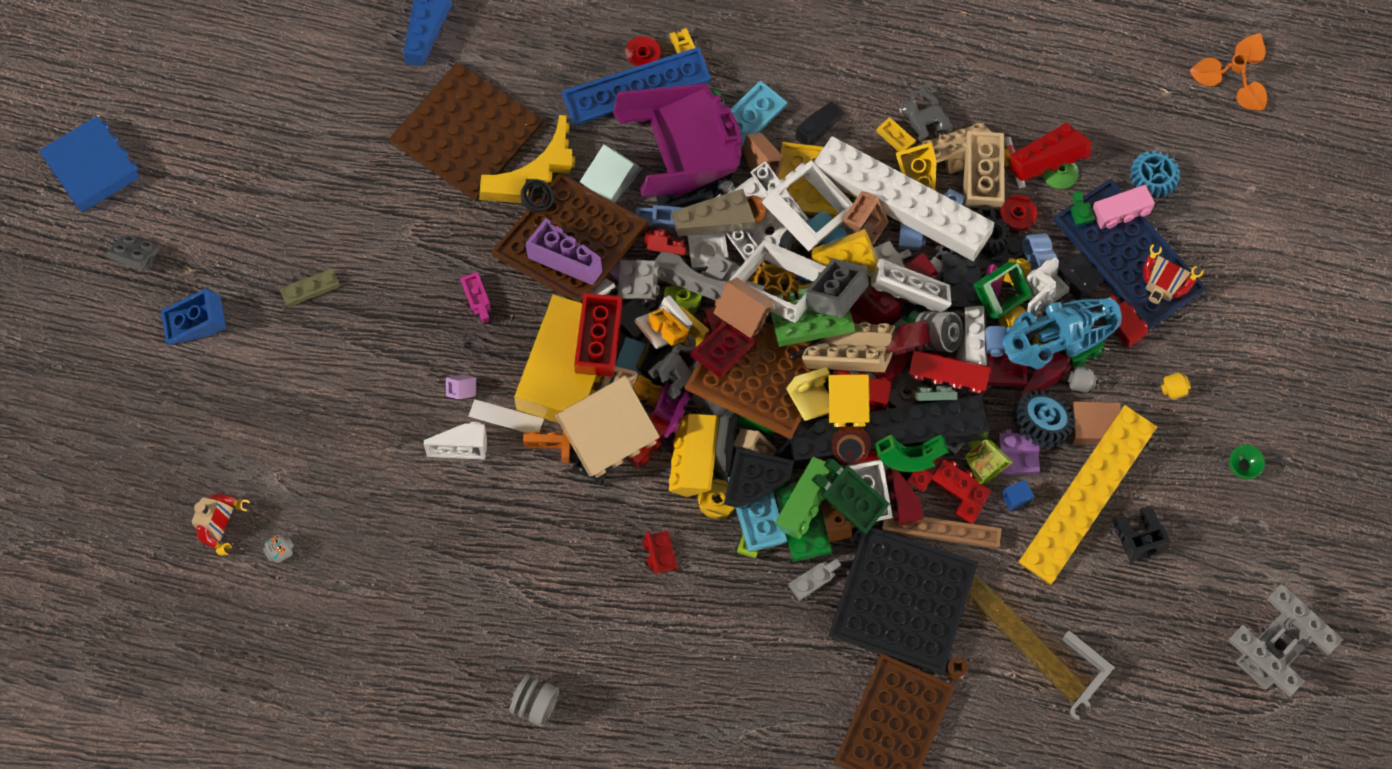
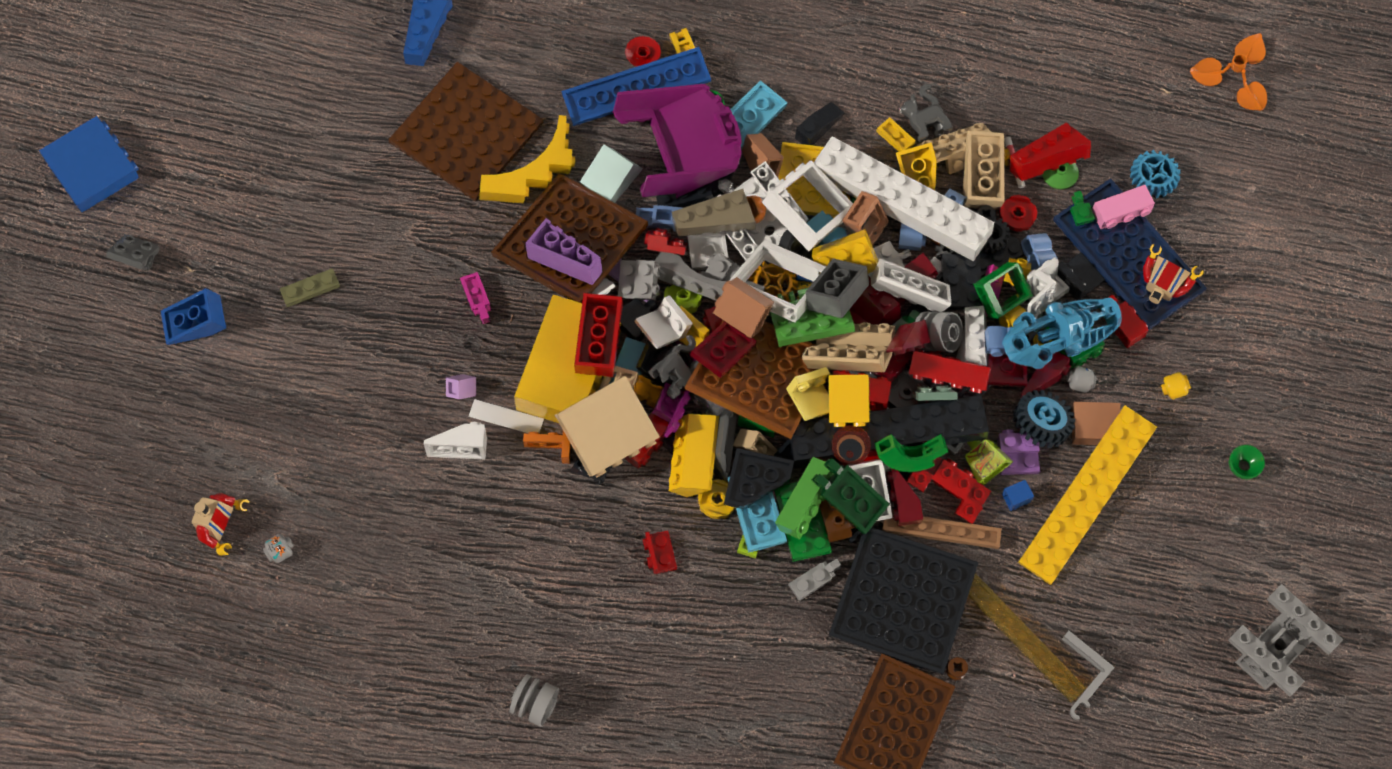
black piece [521,179,554,213] -> none
light orange piece [647,308,689,346] -> none
black hinge [789,338,825,361] -> none
black brick [1112,506,1171,563] -> none

